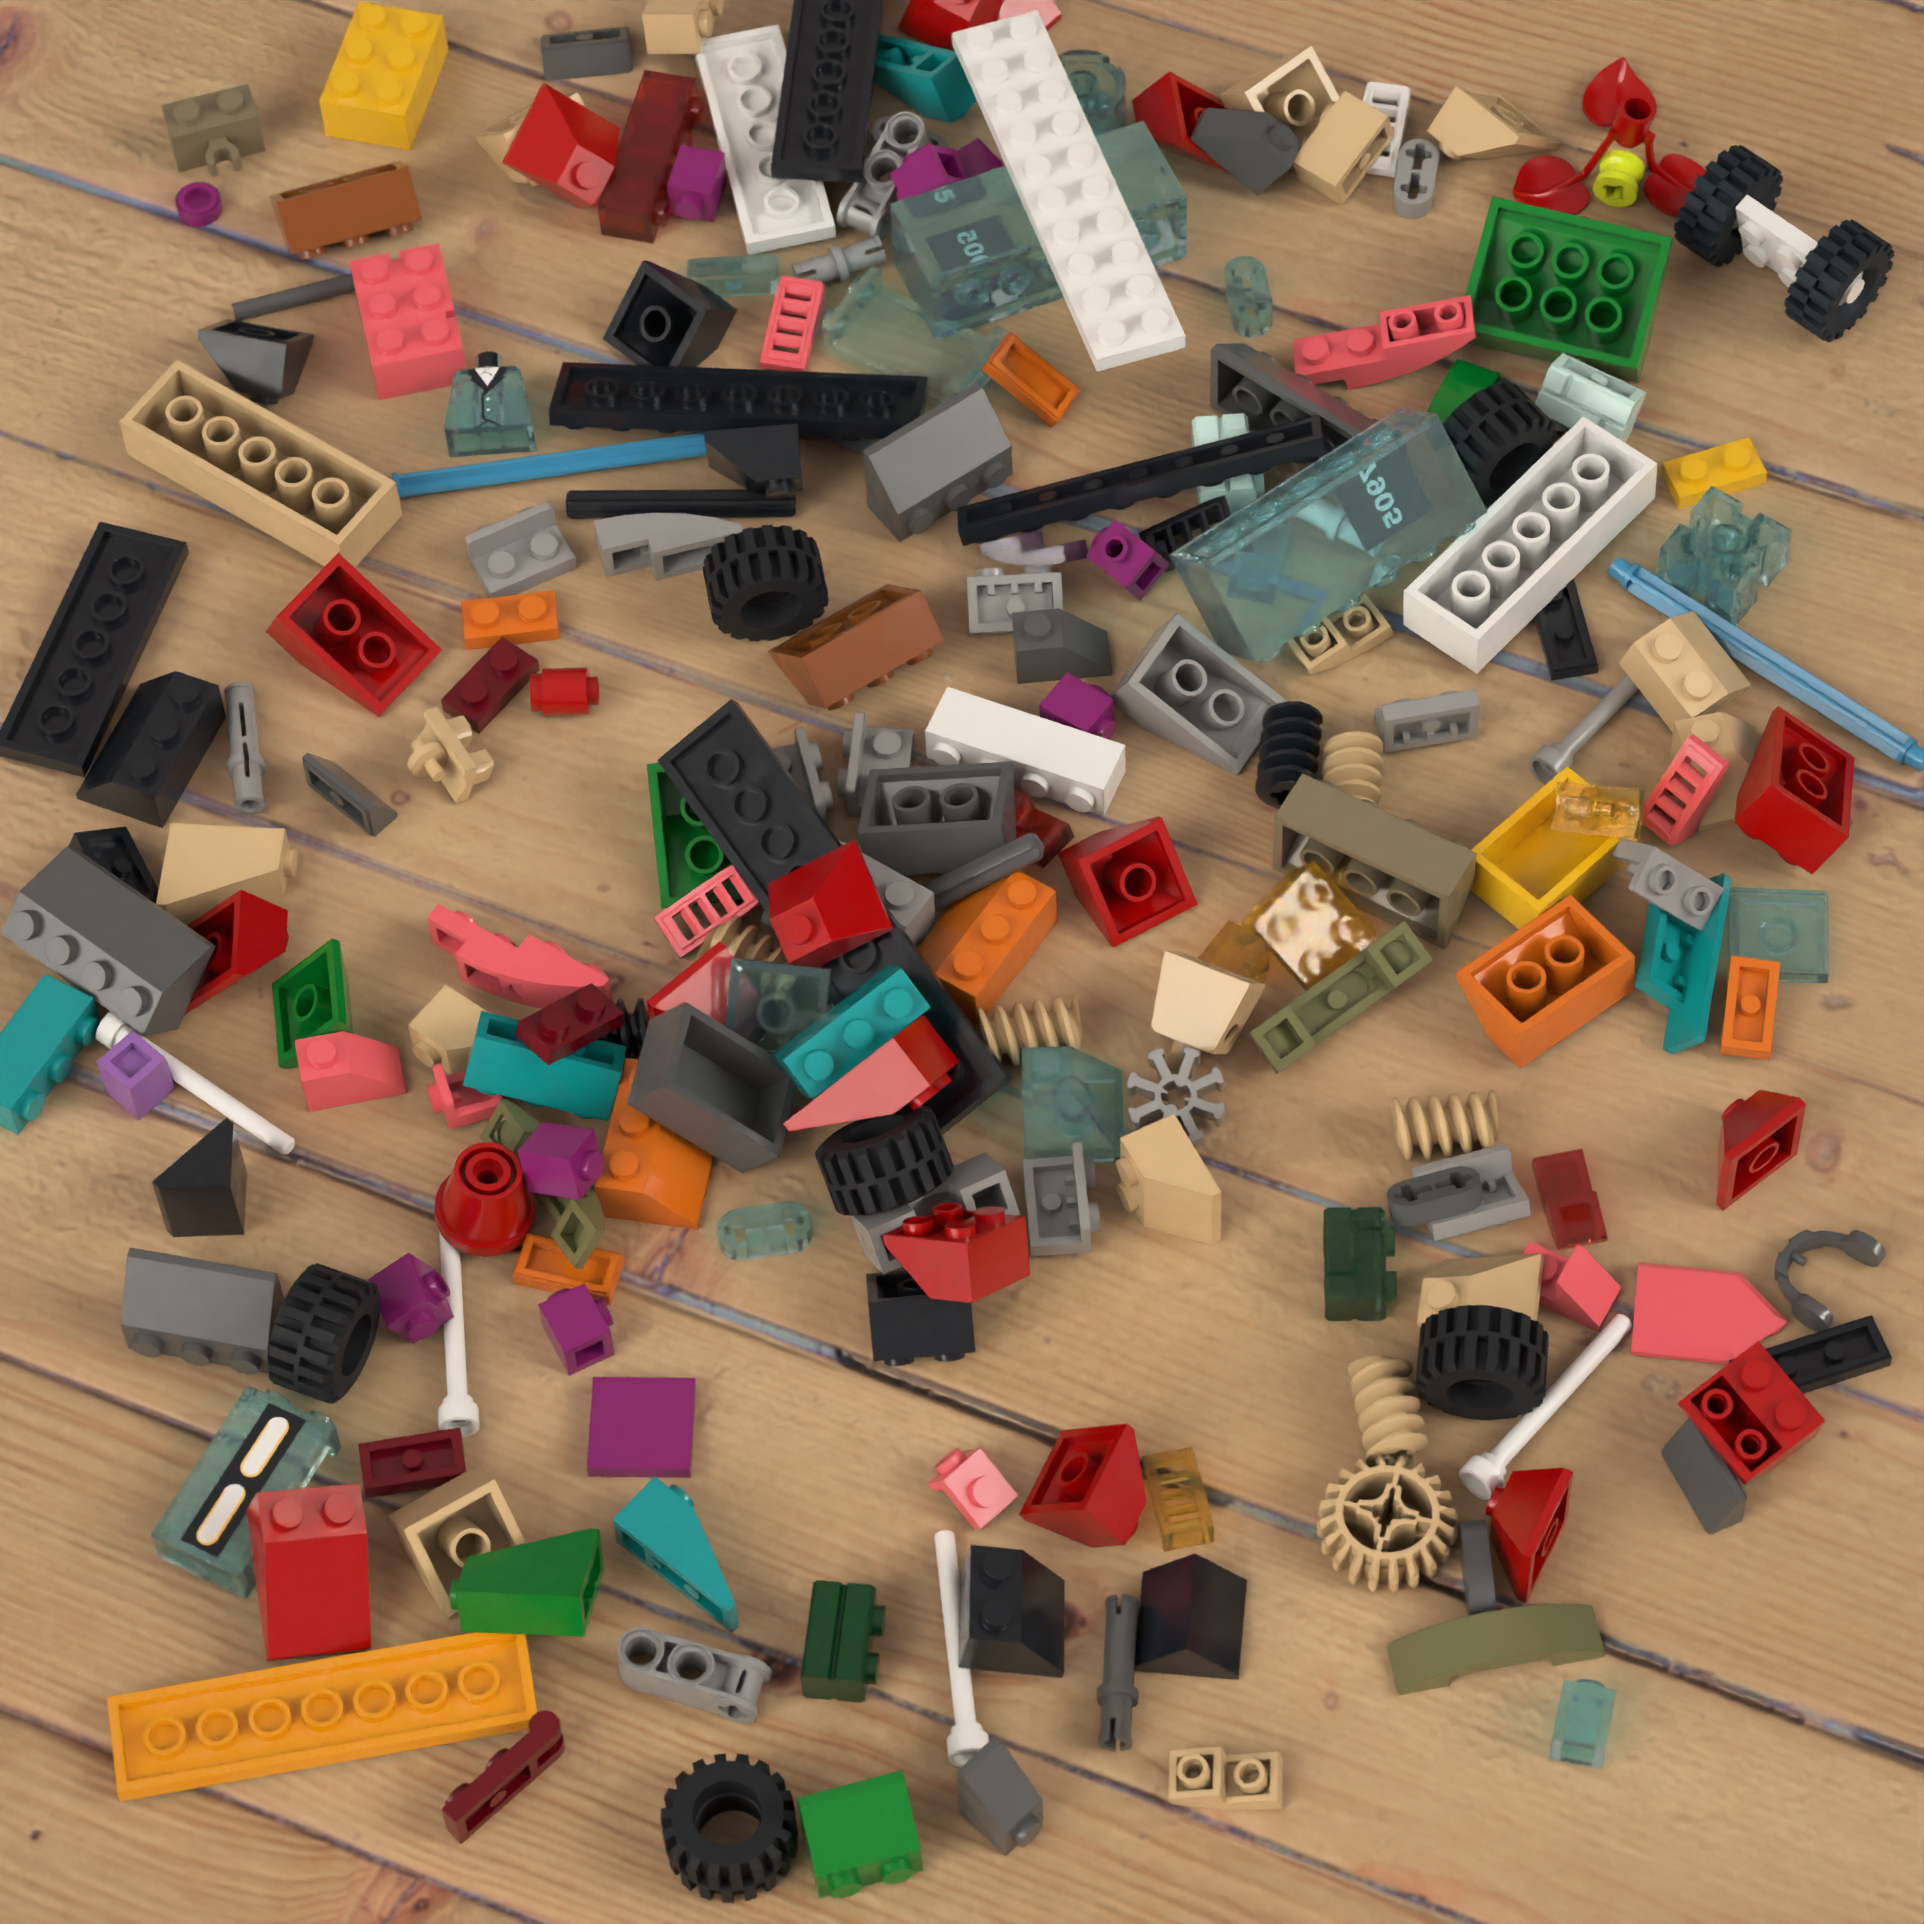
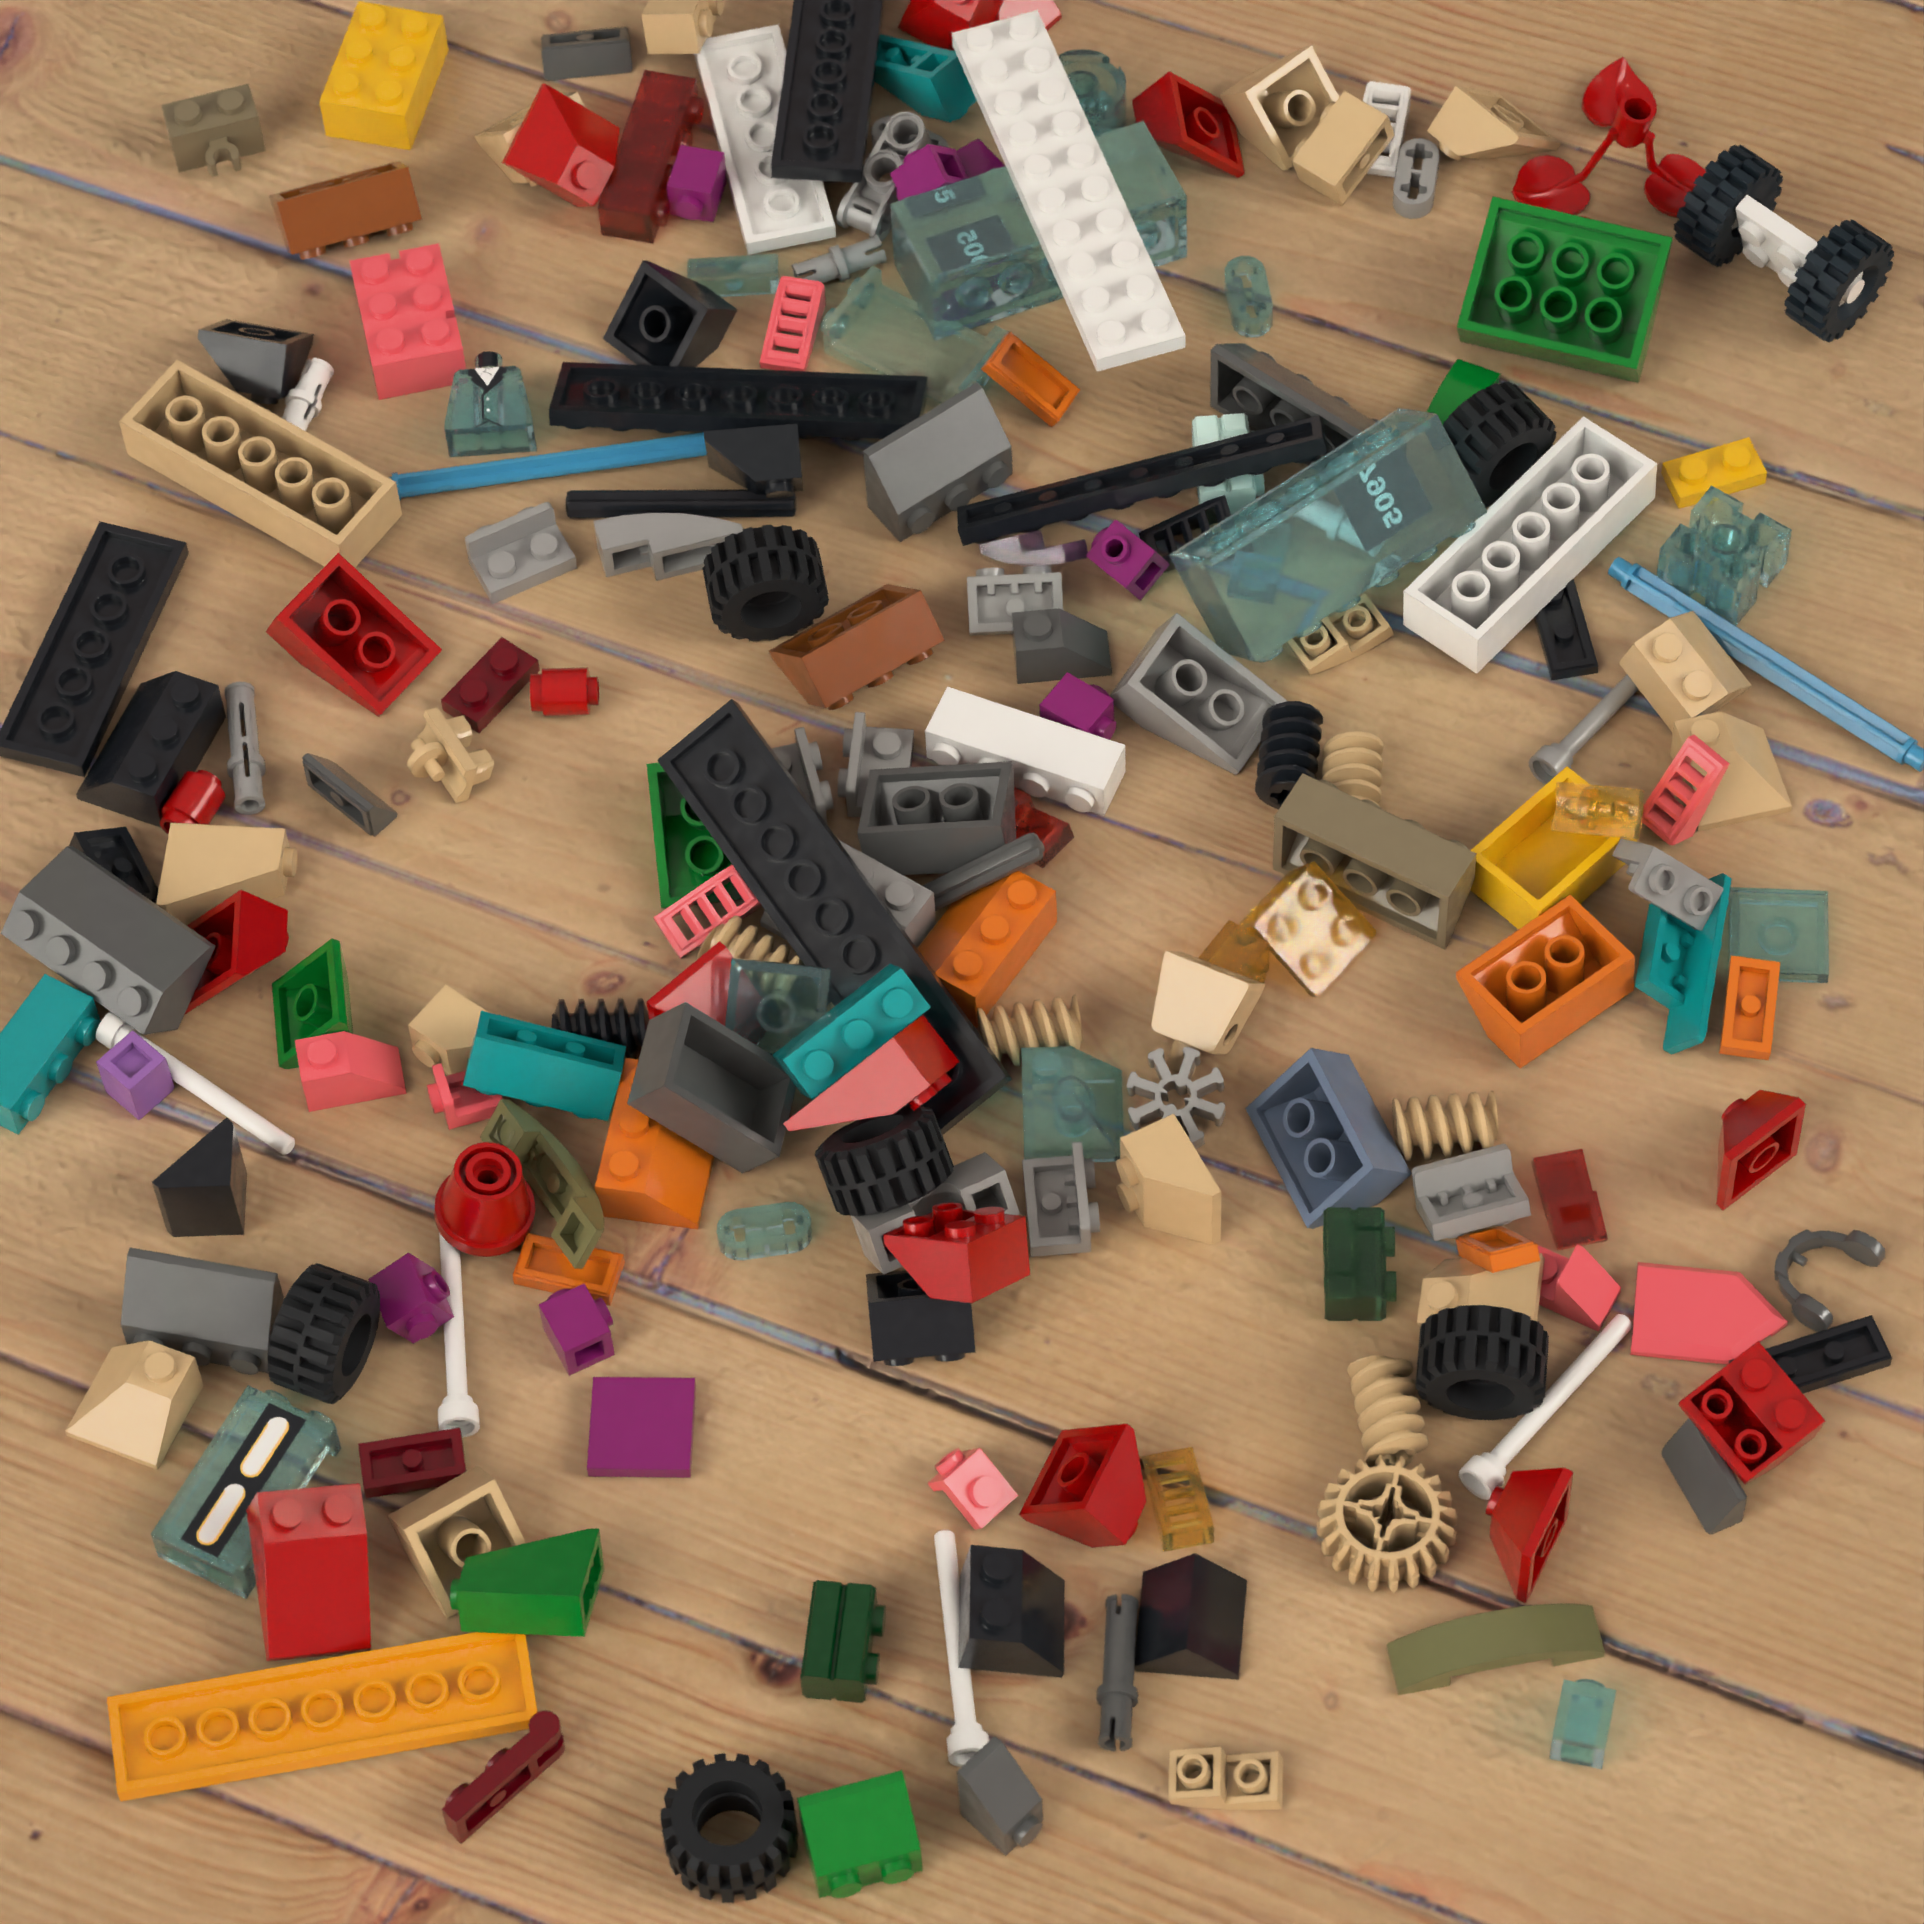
magenta tile [175,182,222,227] -> none
dark grey bar [232,273,355,321] -> none
coral slope [427,904,613,1008] -> none
orange plate [461,590,560,650] -> none
dark red plate [515,983,625,1066] -> none
magenta brick [518,1122,604,1200] -> none
teal slope [612,1476,739,1633] -> none
light grey piece [617,1627,772,1723] -> none
red slope [768,840,894,972] -> none
red slope [1058,816,1198,947] -> none
dark grey slope [1190,108,1302,195] -> none
olive slope [1248,920,1433,1074] -> none
coral slope [1292,295,1476,390] -> none
light grey bracket [1374,689,1480,753] -> none
dark grey beam [1387,1167,1483,1227] -> none
dark grey beam [1458,1520,1495,1616] -> none
light aqua brick [1535,353,1646,442] -> none
neon yellow wheel [1593,150,1645,207] -> none
red slope [1734,706,1855,874] -> none
none -> tan slope [65,1340,204,1470]
none -> red brick [160,770,226,834]
none -> white pin [282,358,334,431]
none -> sand blue slope [1245,1048,1412,1229]
none -> orange tile [1456,1226,1540,1273]

